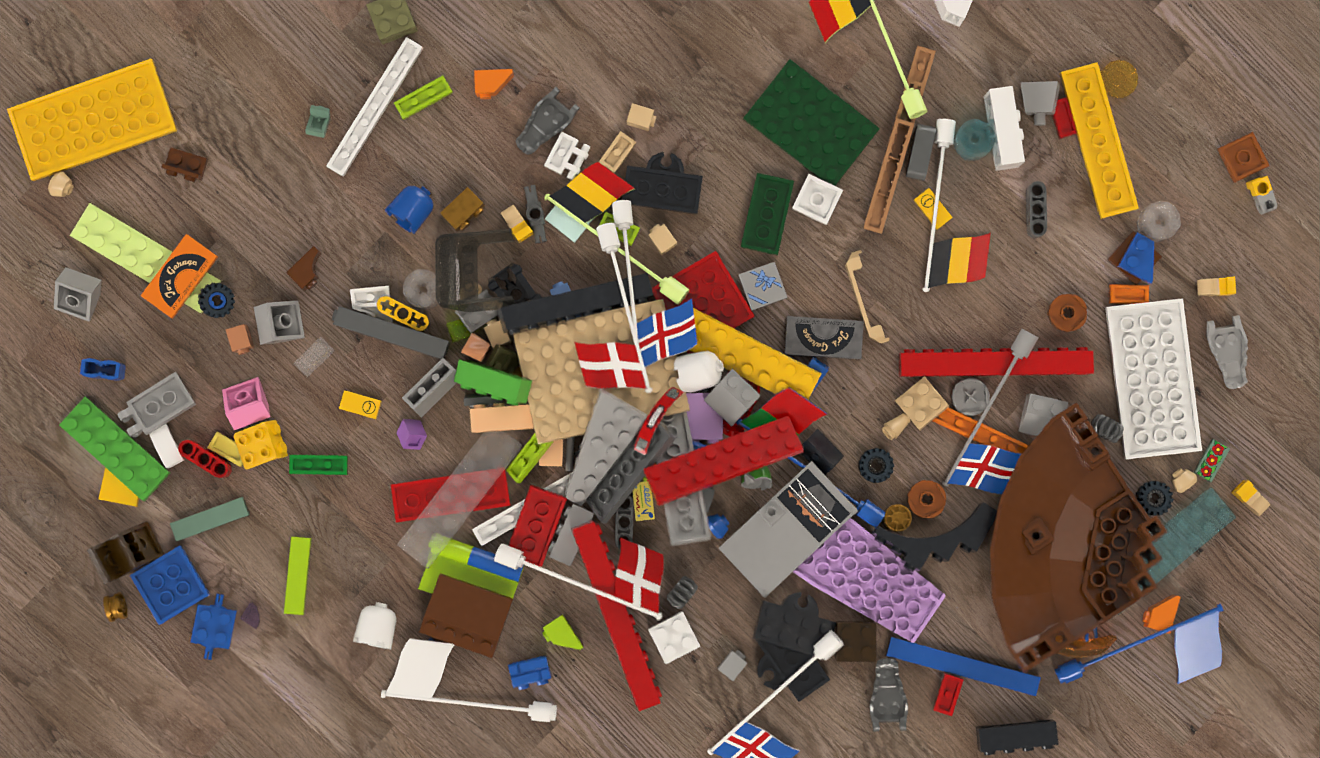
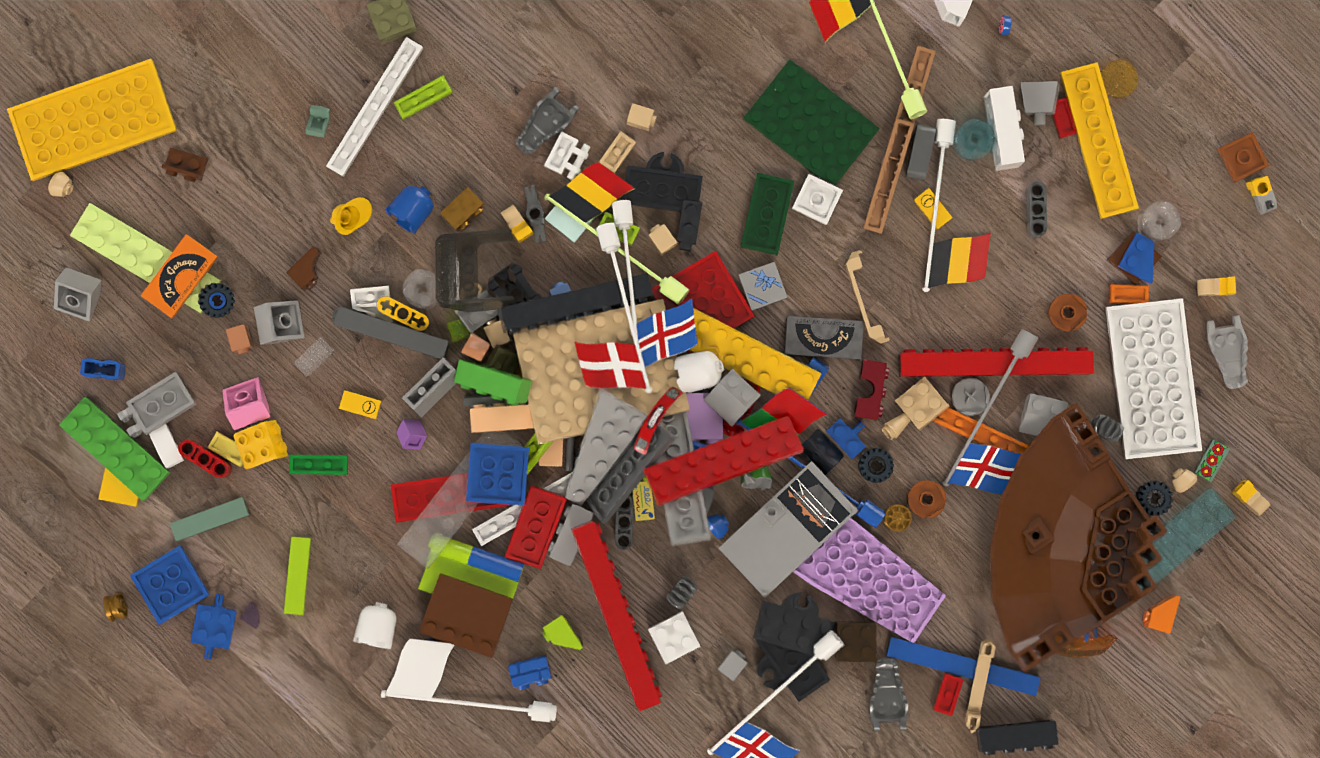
dark brown bracket [87,521,165,585] -> none
orange slope [474,69,514,99] -> none
flag [494,538,664,620] -> none
black arch [872,502,997,572] -> none
flag [1054,604,1224,684] -> none
none -> yellow piece [330,197,372,235]
none -> blue plate [466,443,529,506]
none -> black hinge [677,198,703,252]
none -> blue plate [826,418,866,459]
none -> dark red arch [853,359,889,421]
none -> tan piece [965,639,996,733]
none -> blue tile [999,16,1012,35]

